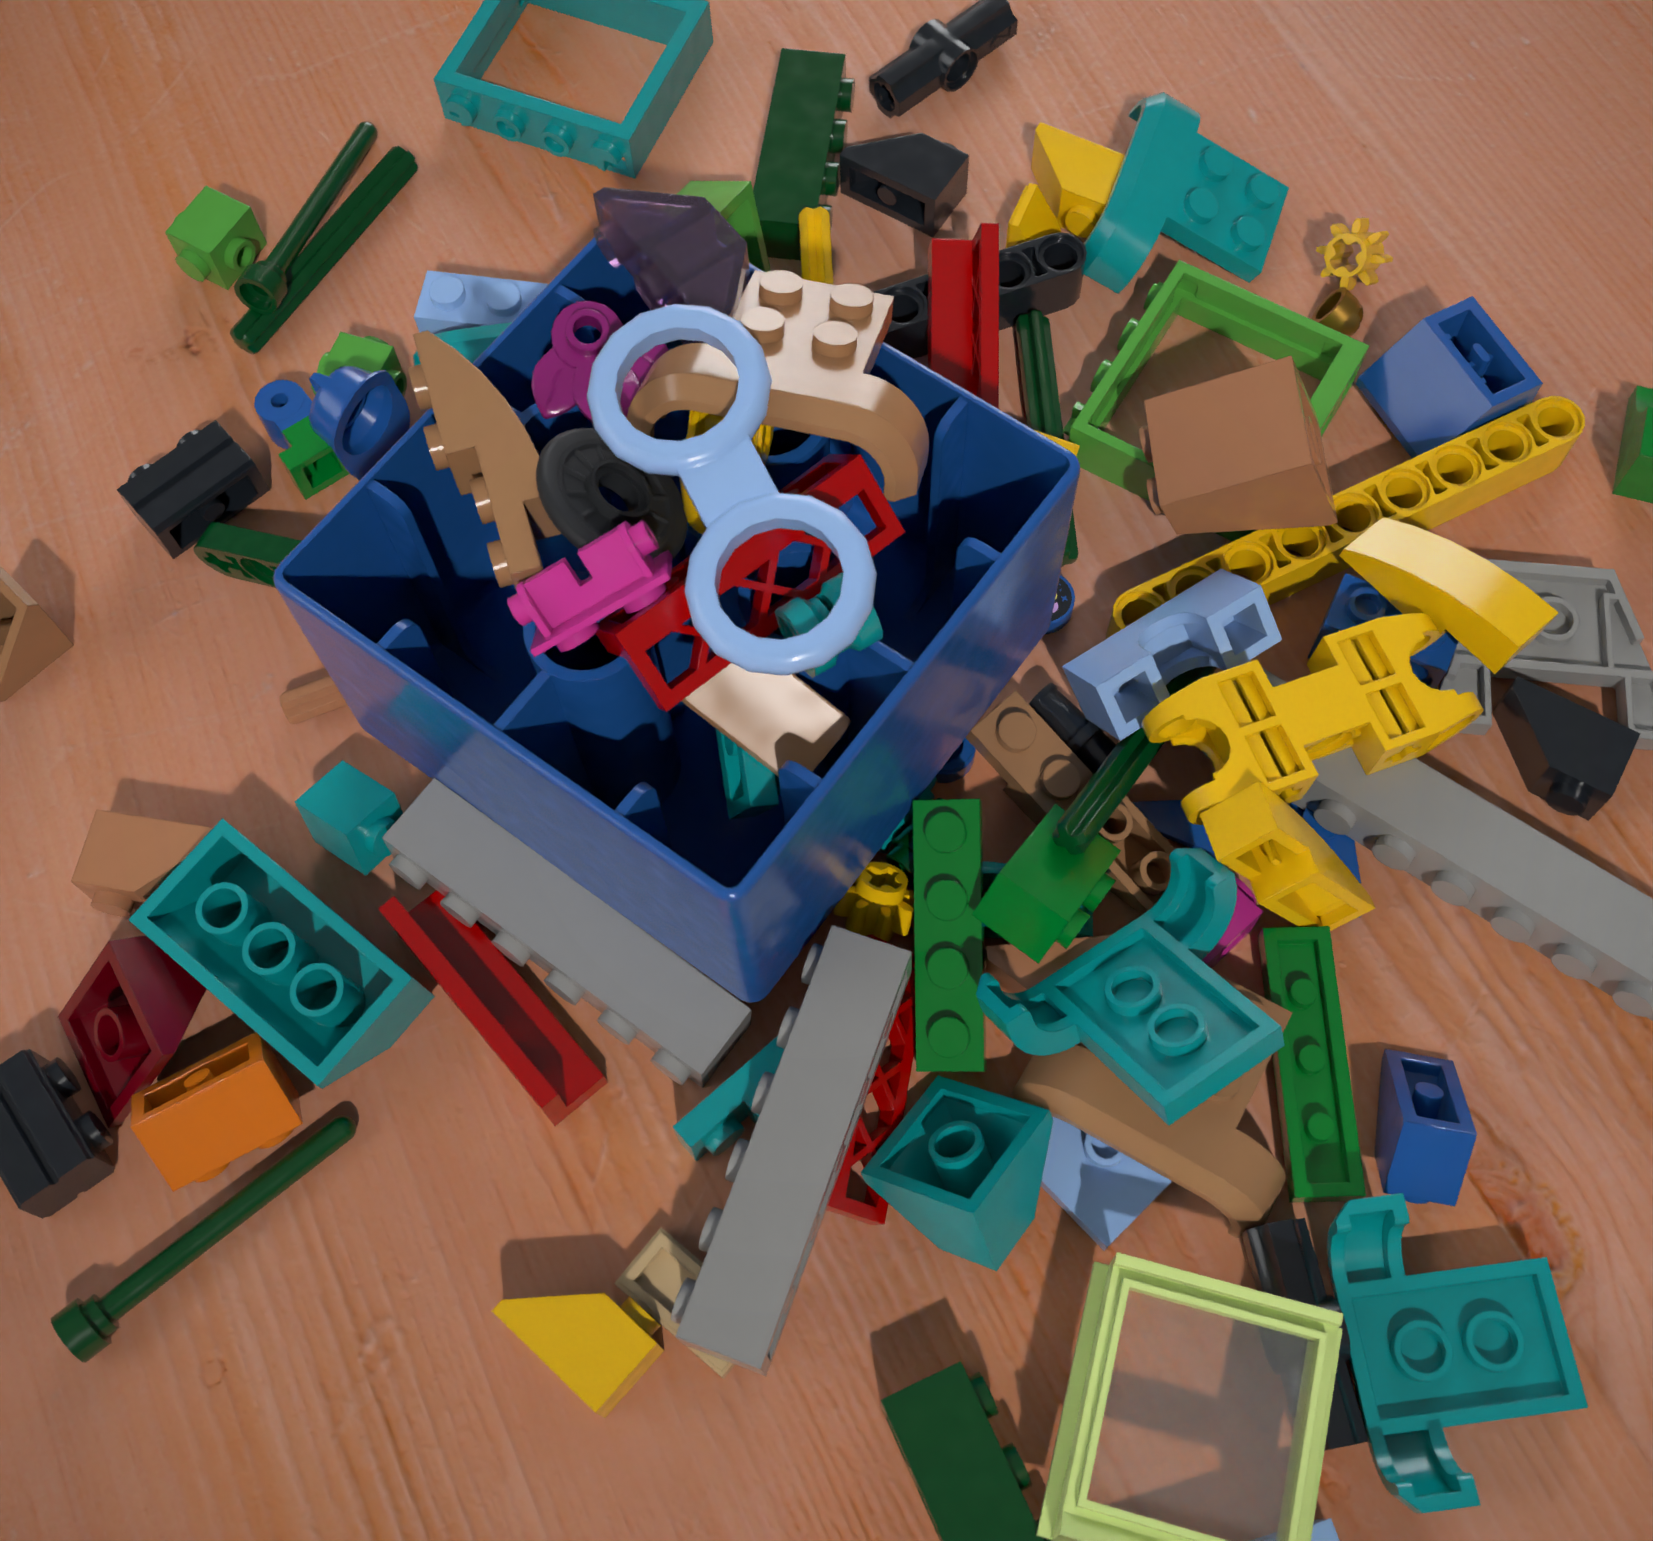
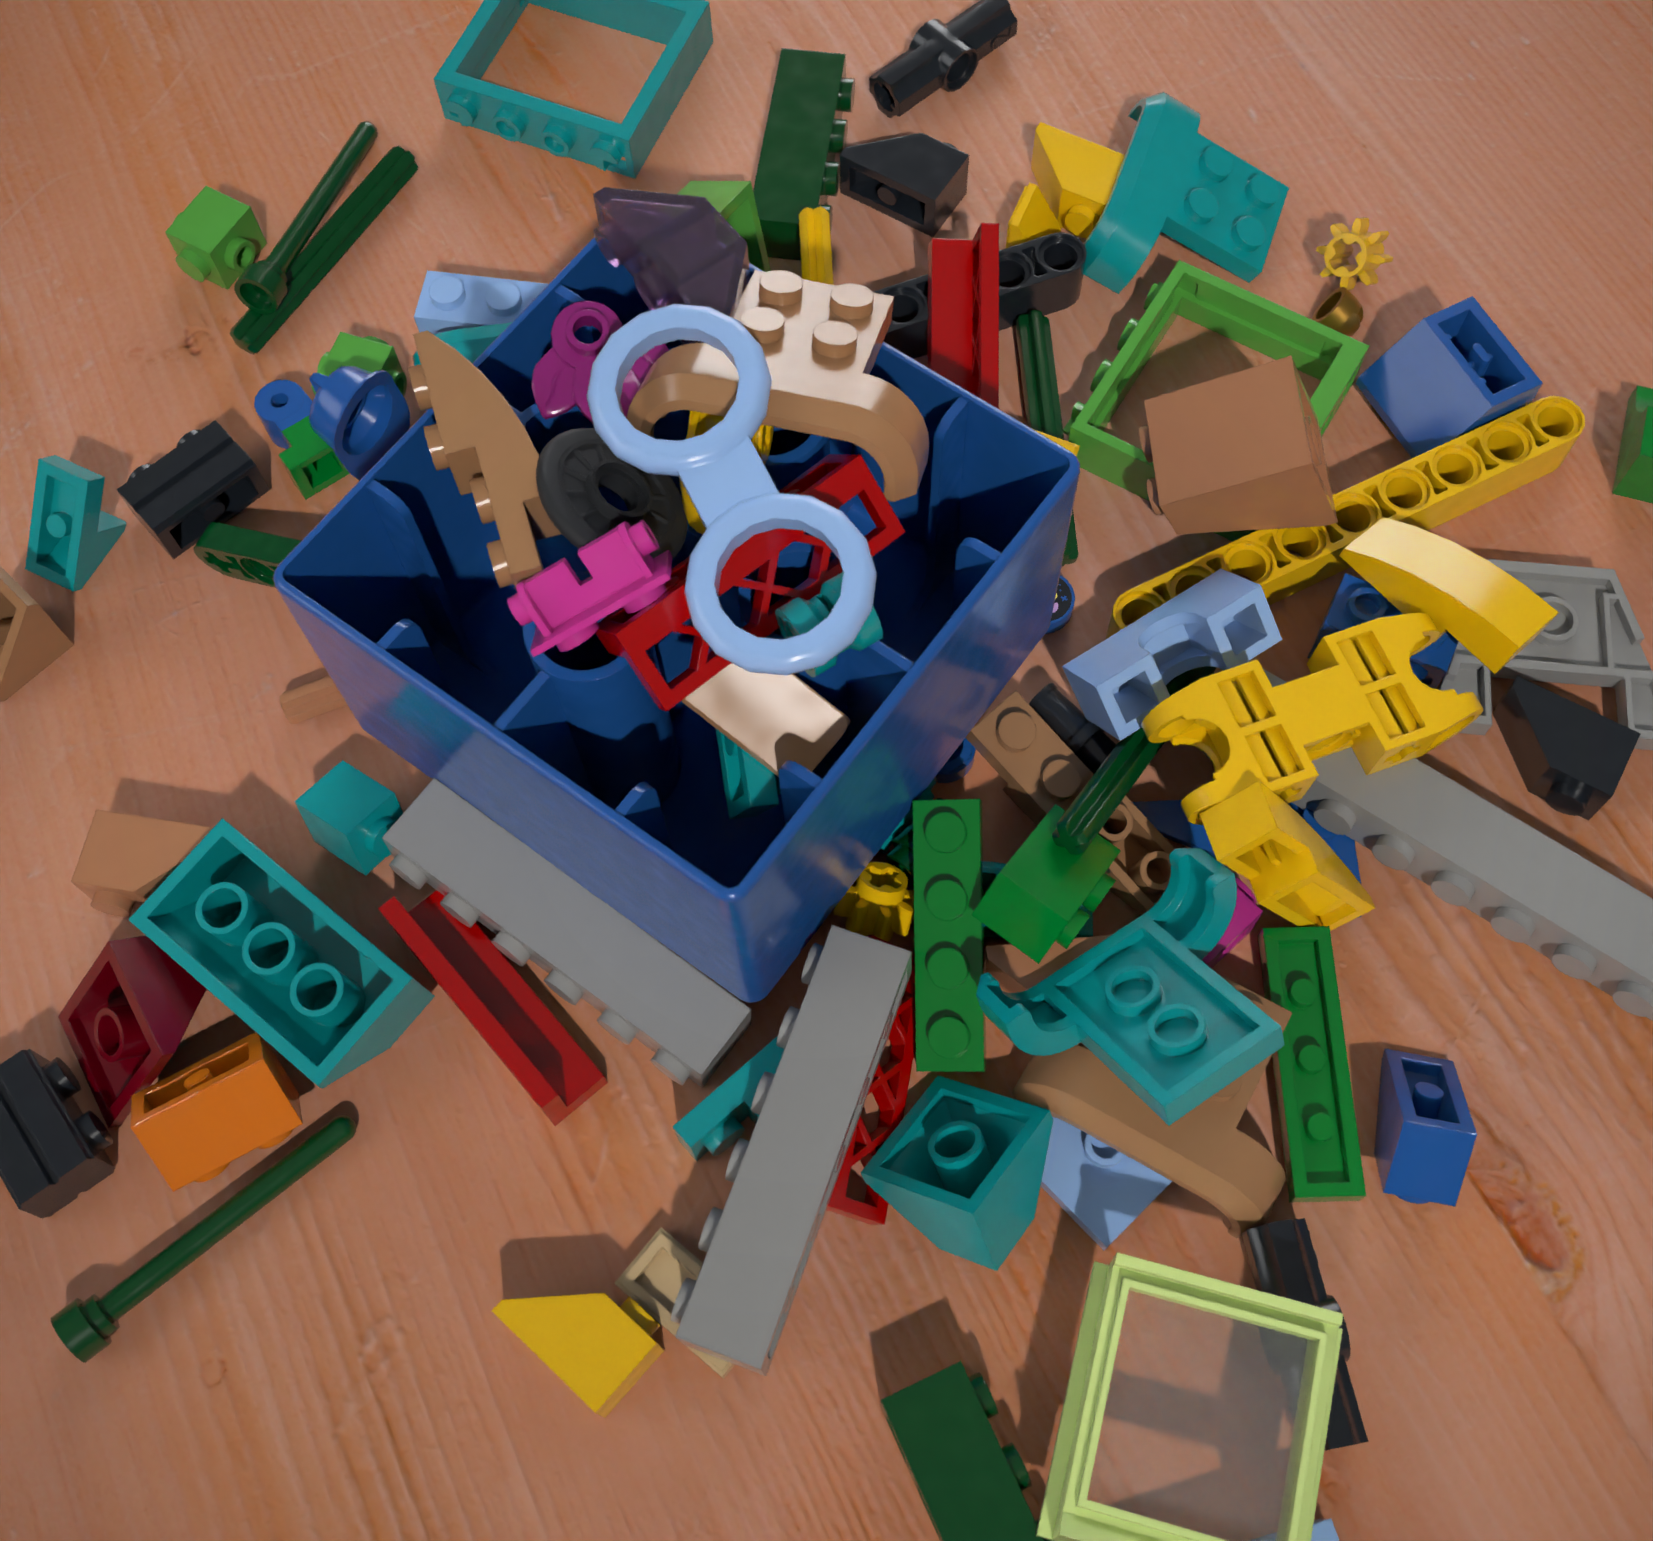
teal piece [1327,1193,1588,1514] -> none
none -> teal slope [25,455,127,592]

